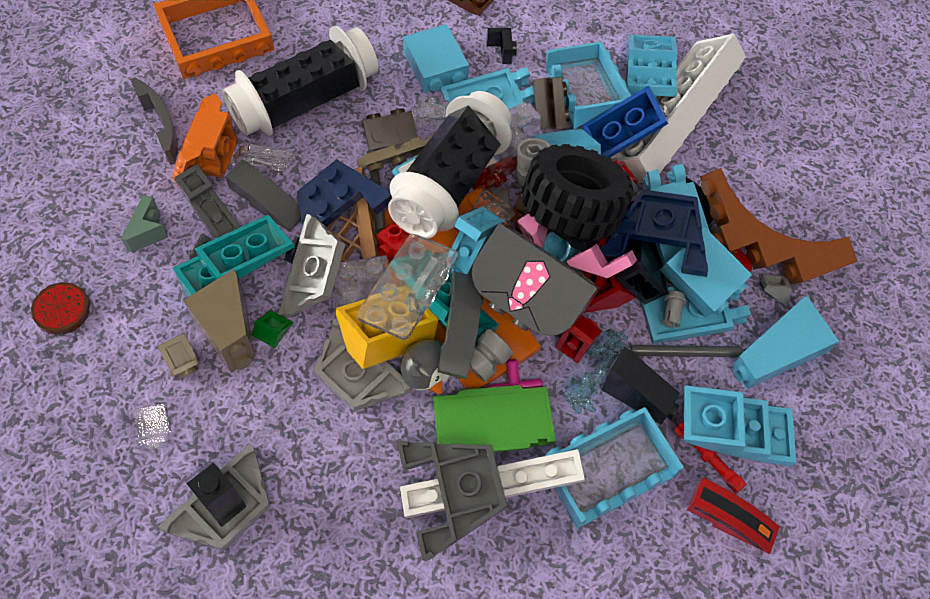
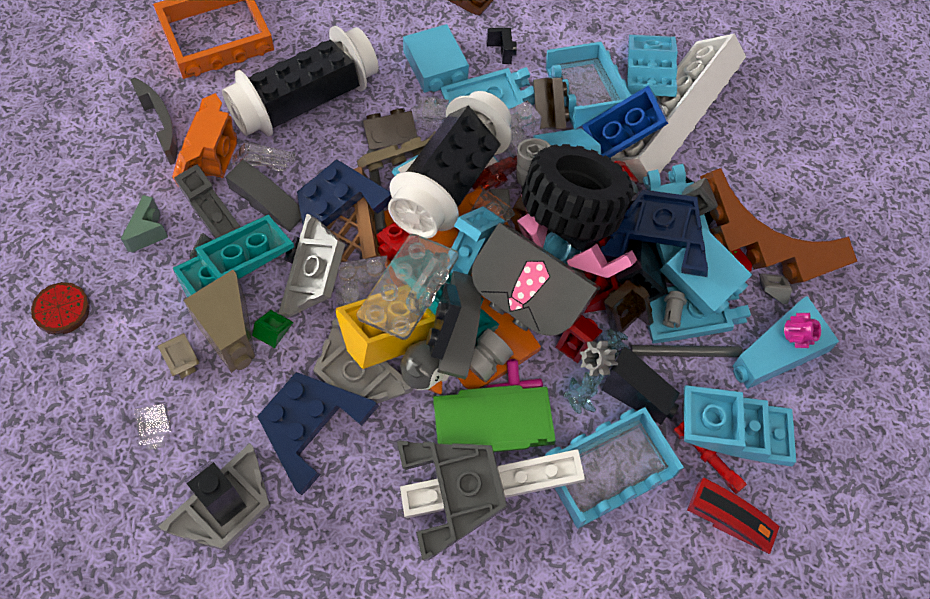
none -> dark blue wing [257,372,379,495]
none -> black wing [426,283,462,360]
none -> light grey gear [580,341,618,376]
none -> dark brown bracket [604,280,654,335]
none -> dark grey slope [681,178,718,216]
none -> dark pink gear [784,313,821,348]

